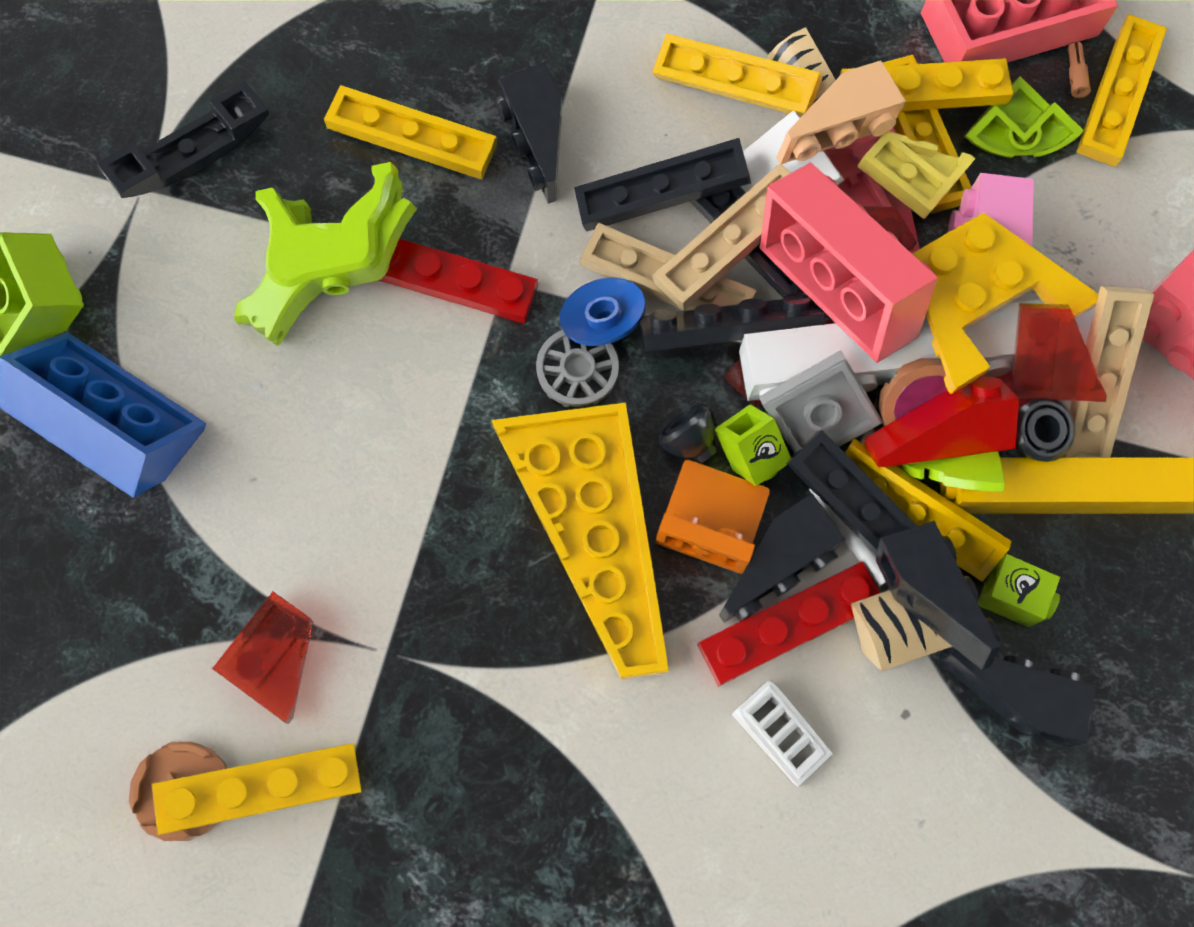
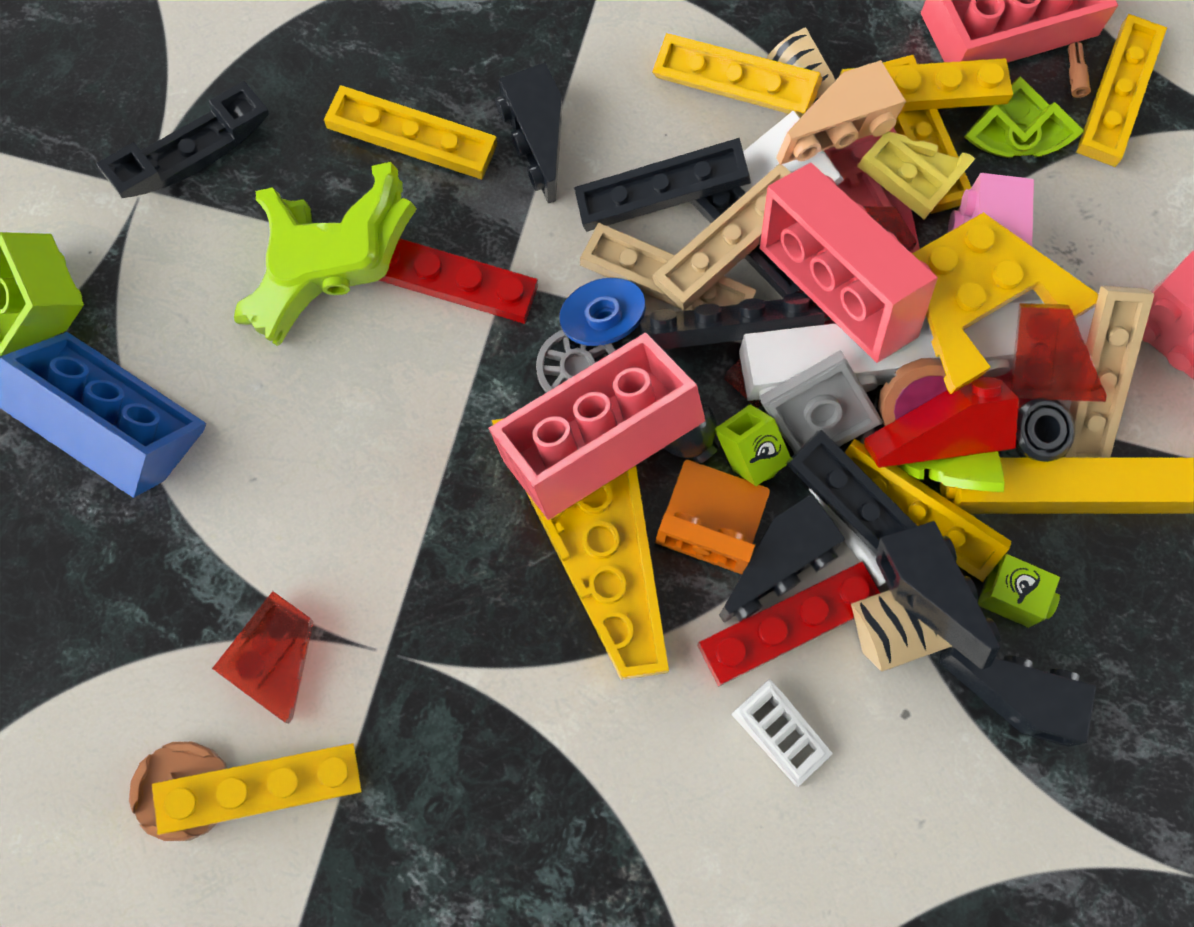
none -> coral brick [489,332,705,520]

